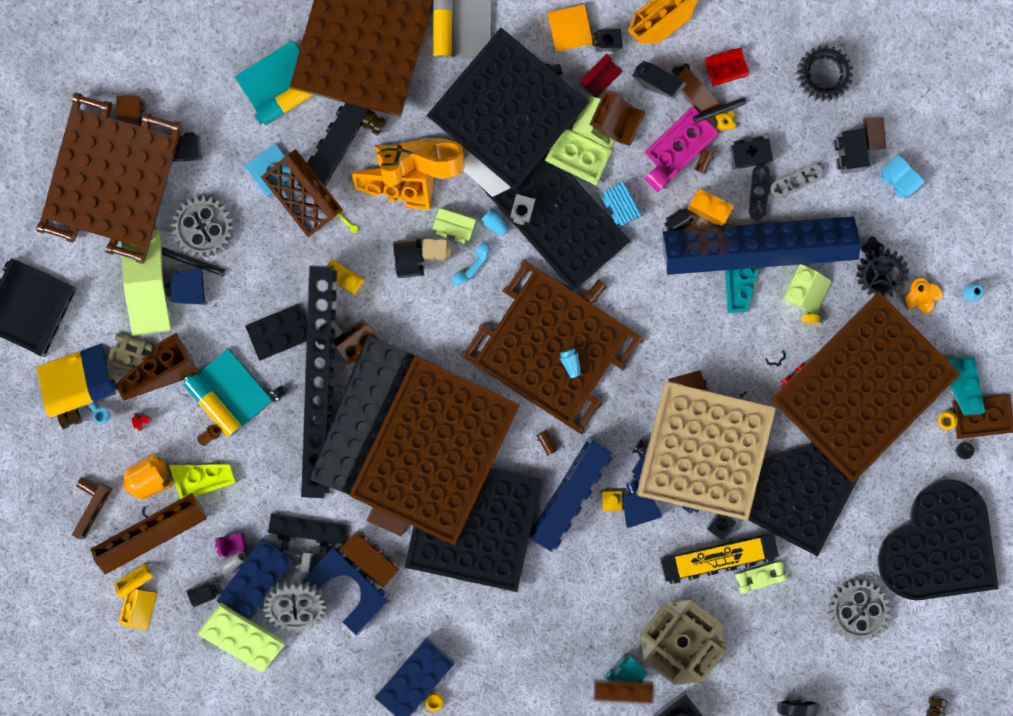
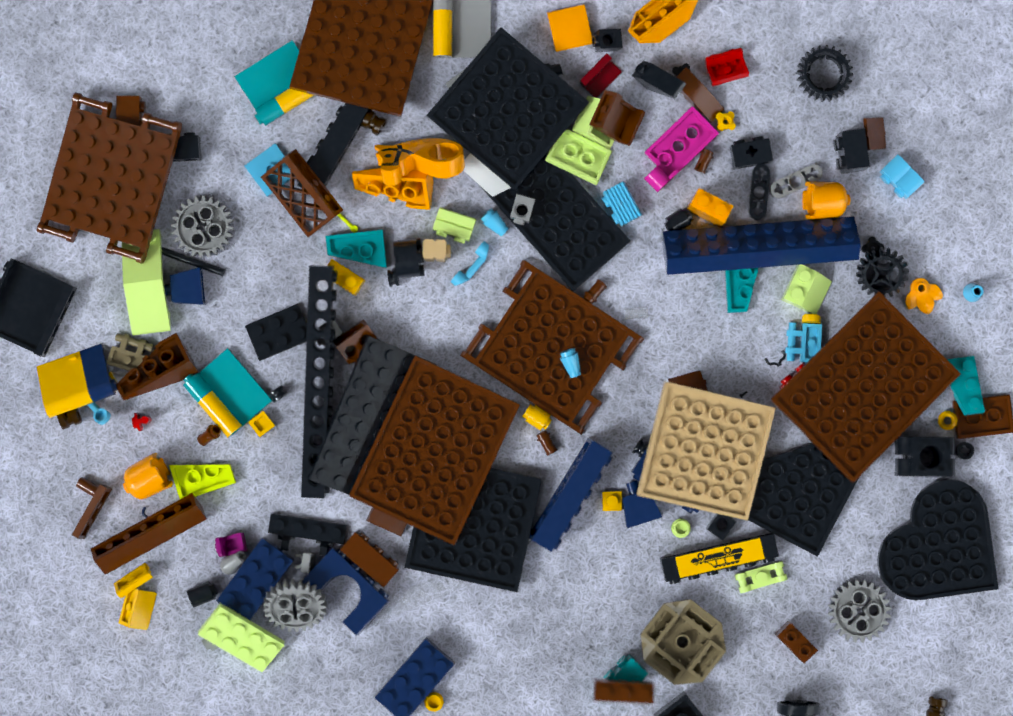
black bar [693,97,746,123] -> none
none -> yellow plate [248,411,276,437]
none -> teal wing [326,230,387,268]
none -> black bush [387,269,400,287]
none -> yellow brick [522,404,552,431]
none -> yellowish green plate [671,518,691,538]
none -> reddish brown brick [775,621,818,664]
none -> medium azure plate [785,323,822,362]
none -> light orange cylinder [802,181,850,220]
none -> black piece [894,437,955,477]

